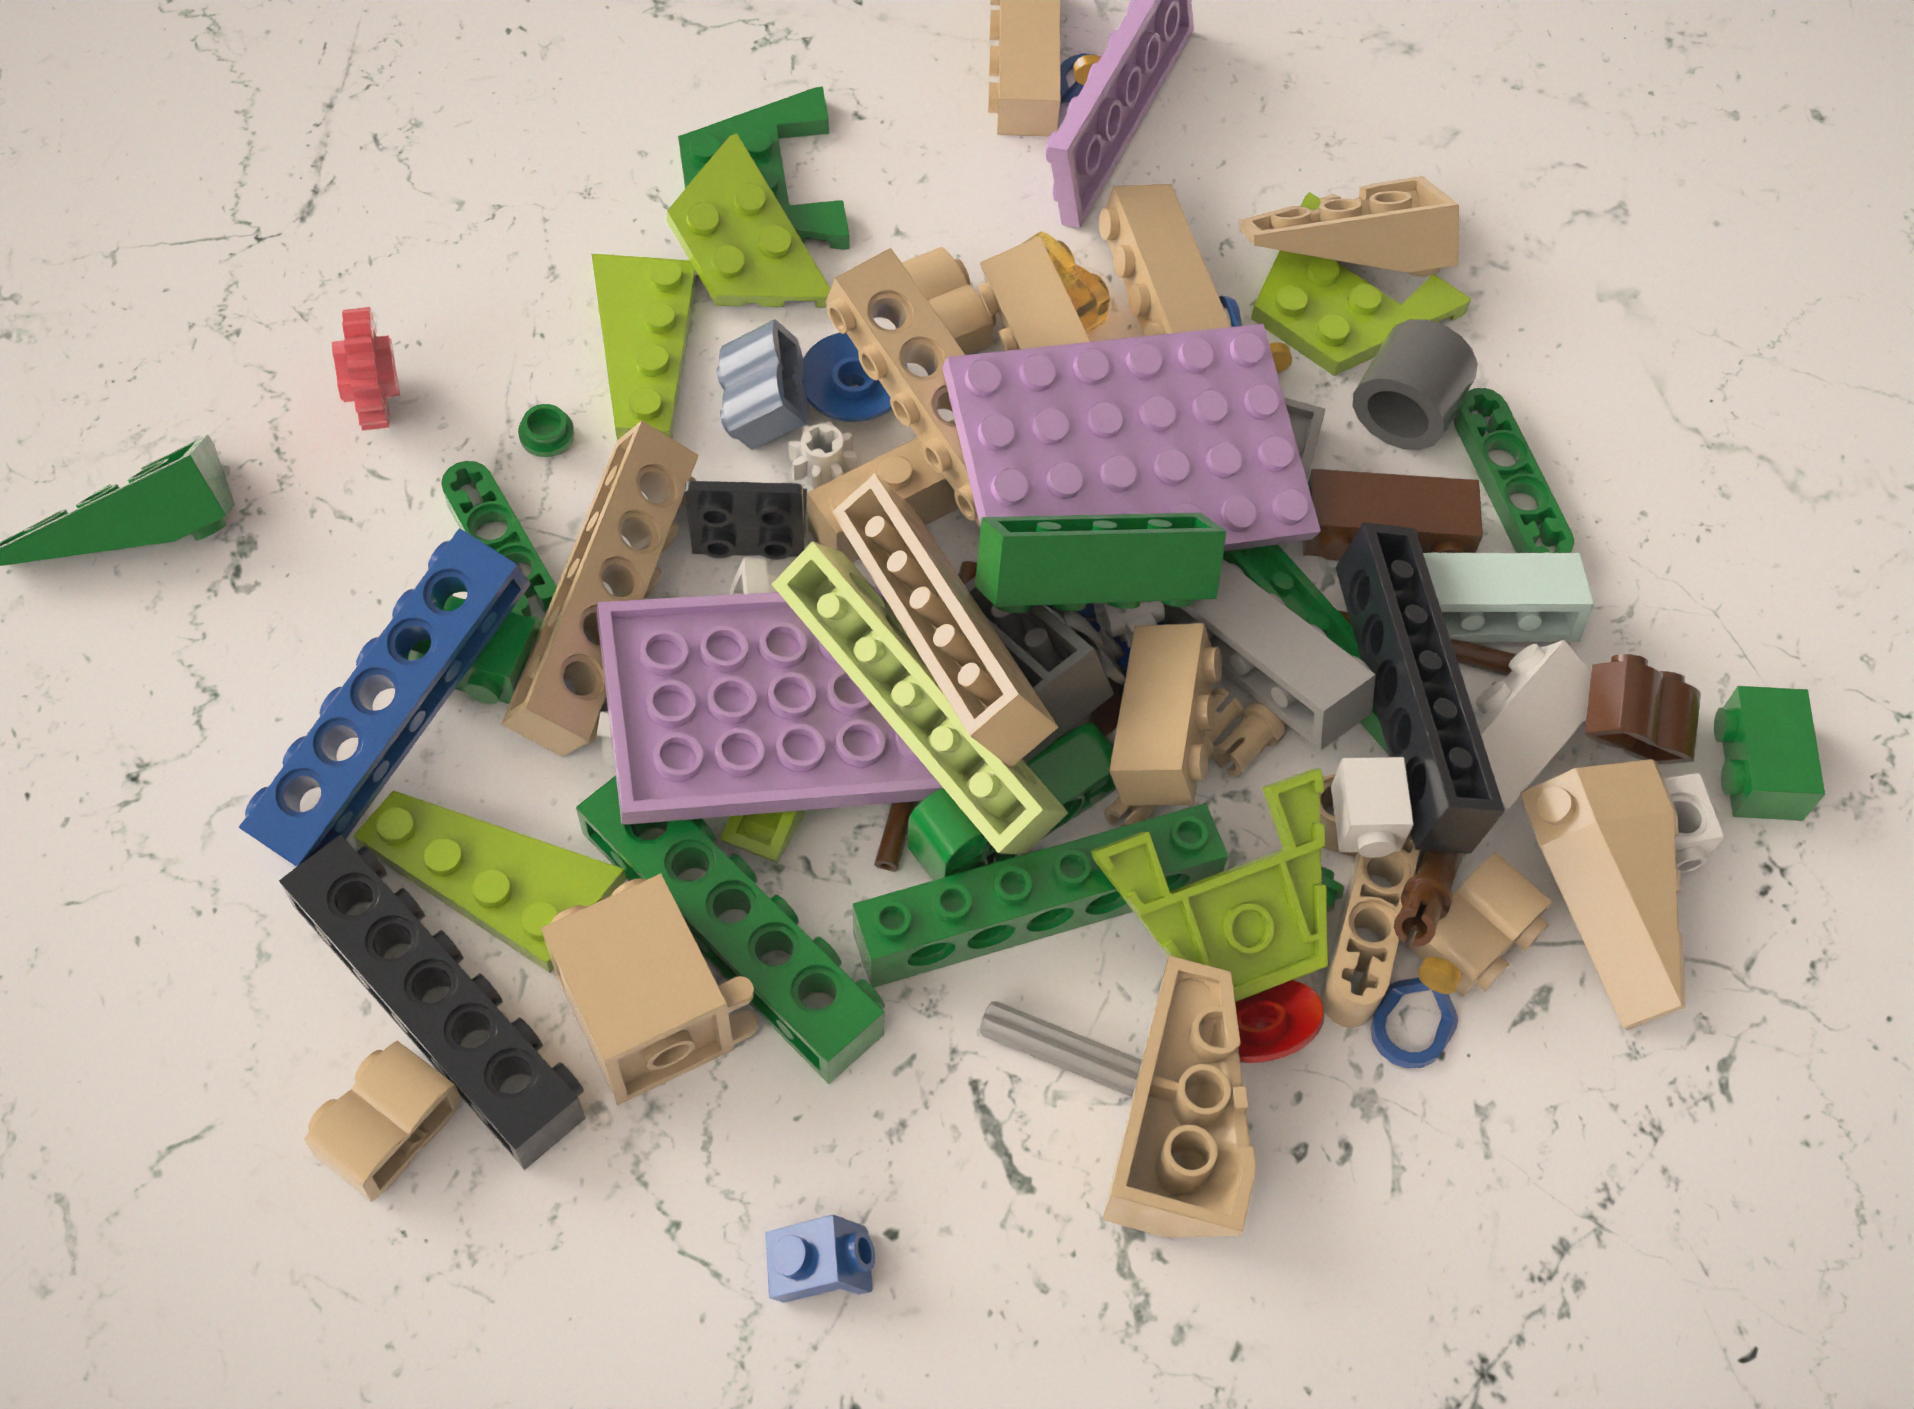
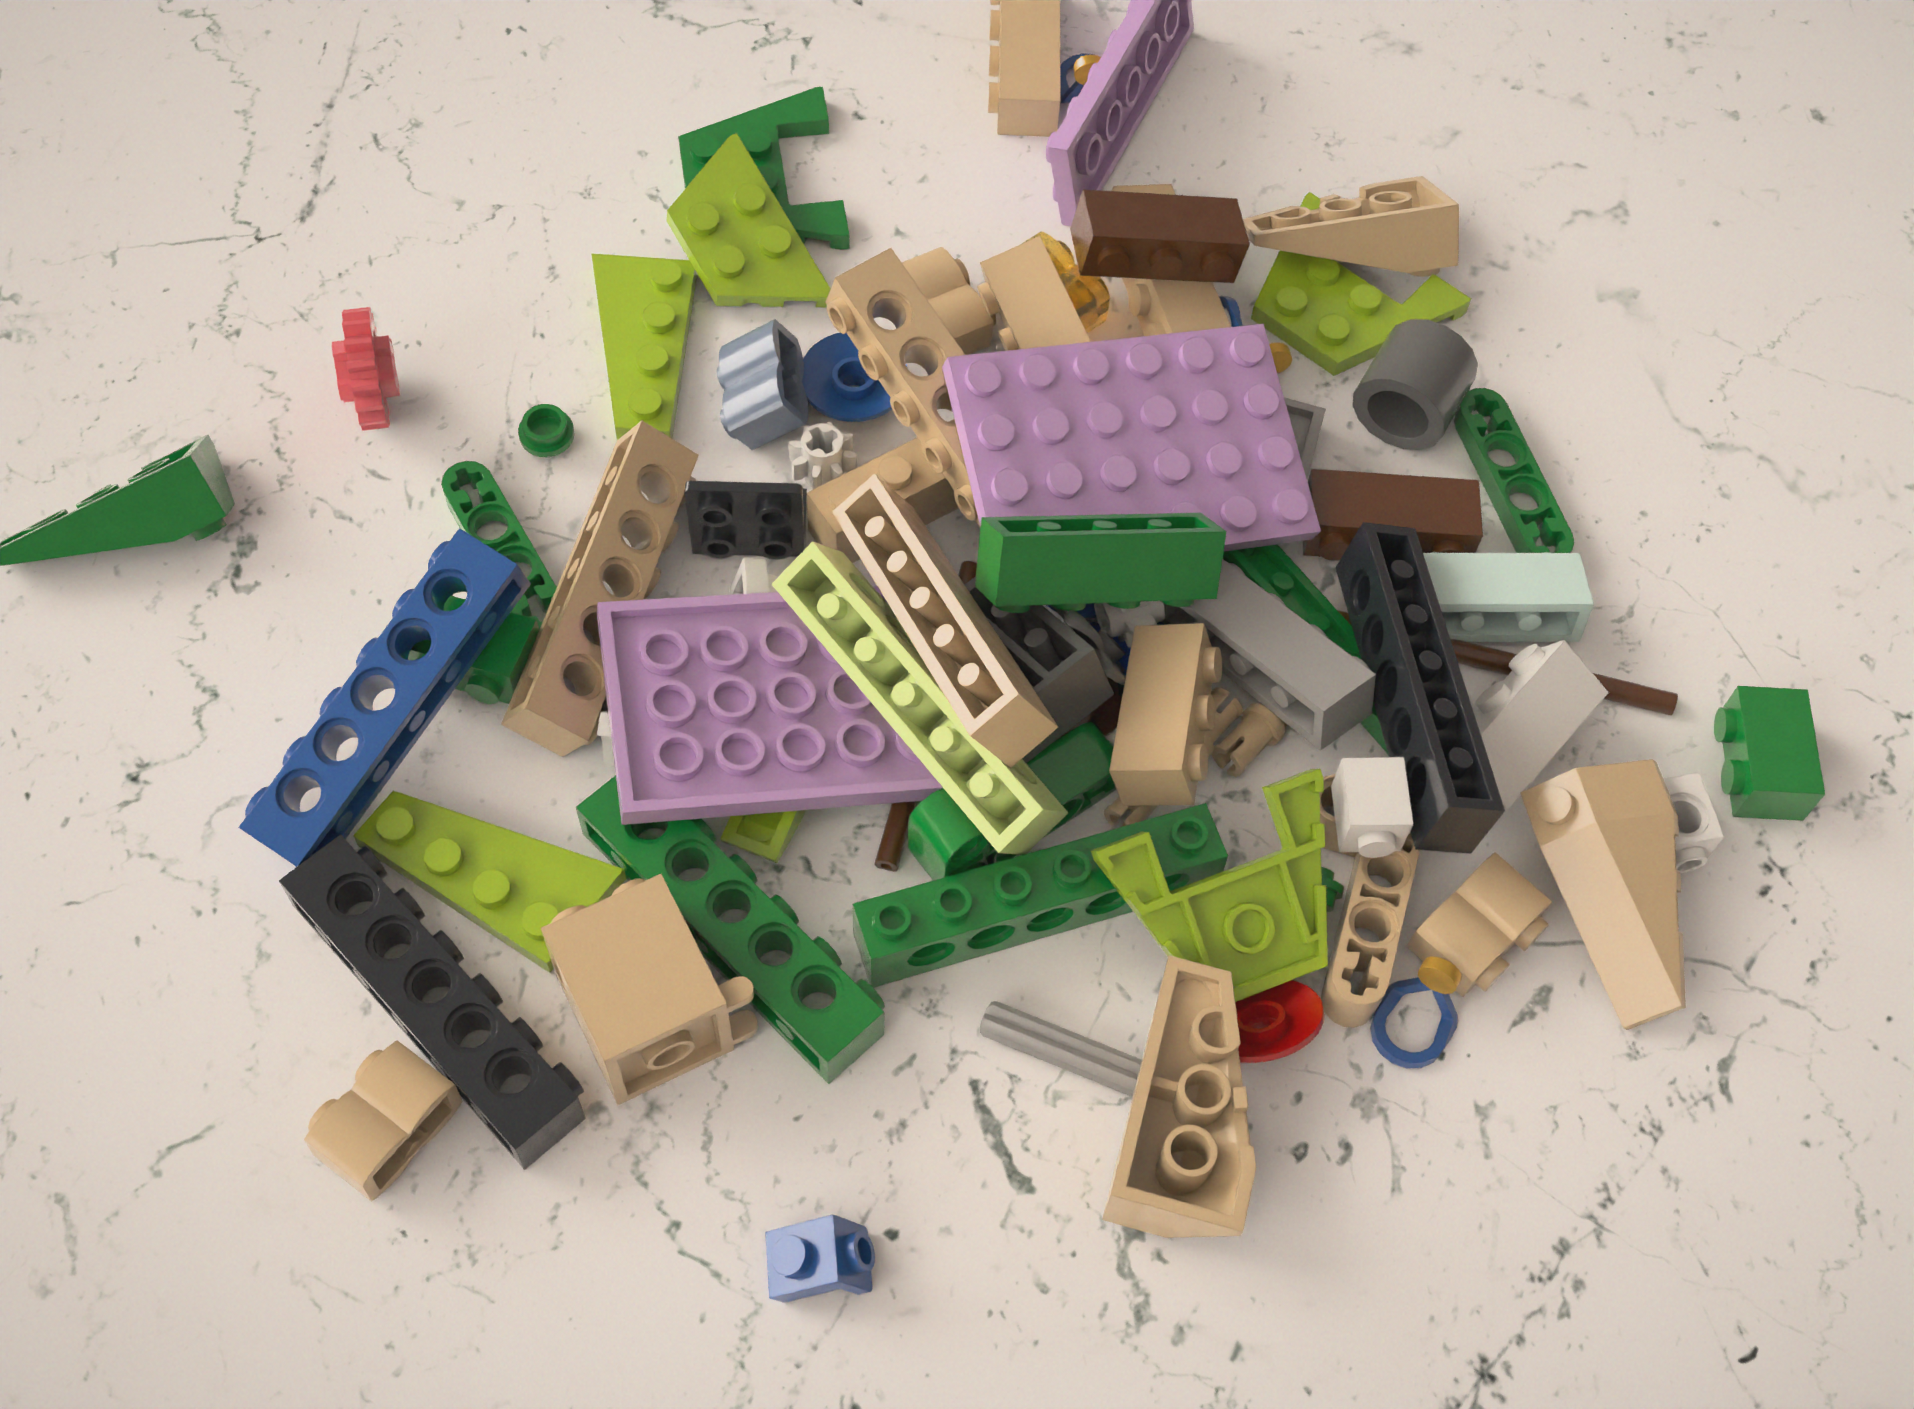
reddish brown pin [1394,850,1466,946] -> none
reddish brown brick [1585,654,1701,765] -> none
none -> reddish brown brick [1070,189,1250,283]

